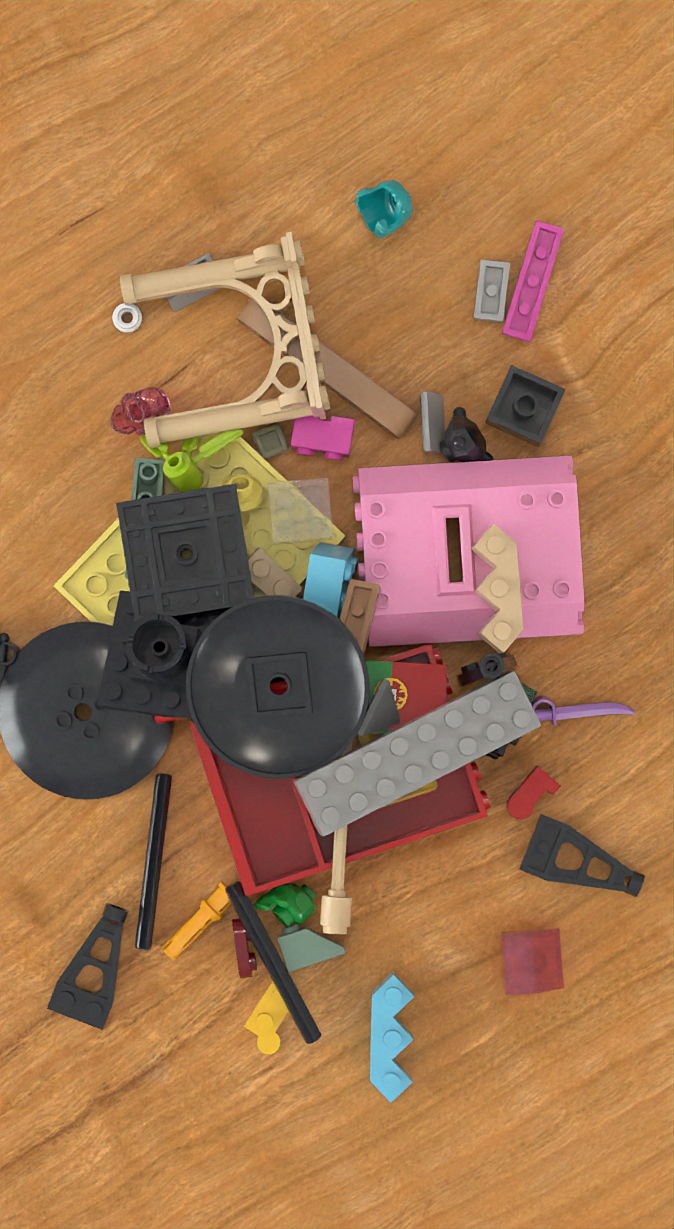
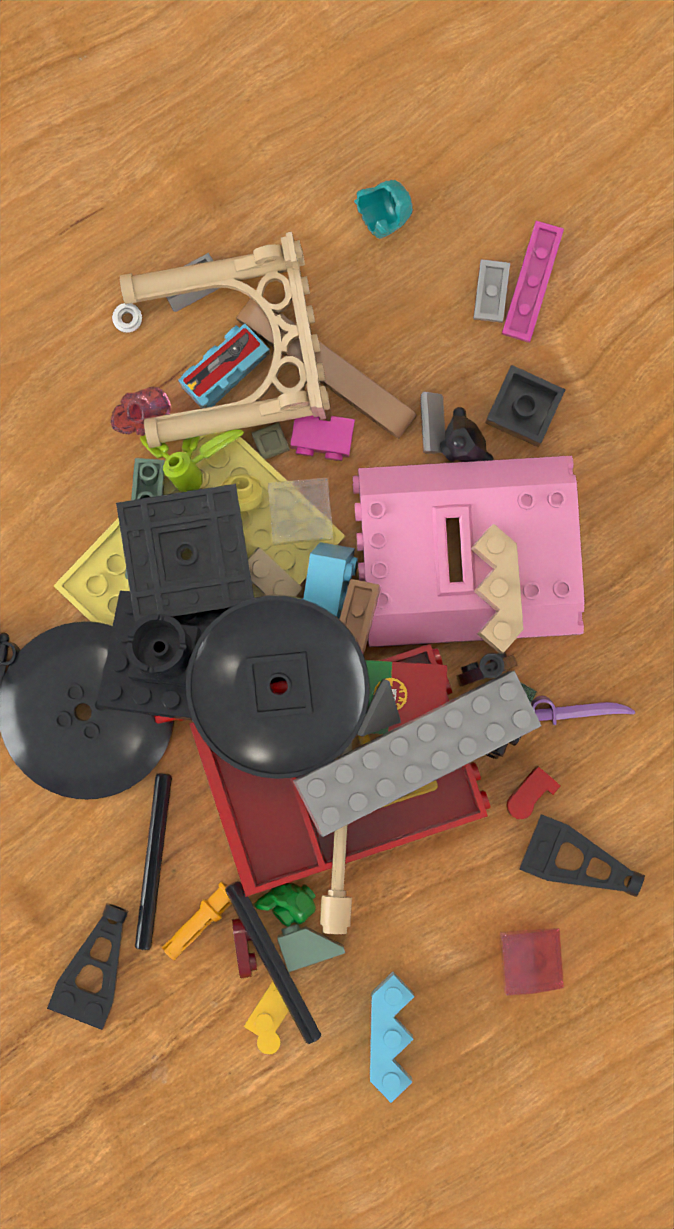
none -> wedge [178,324,270,409]

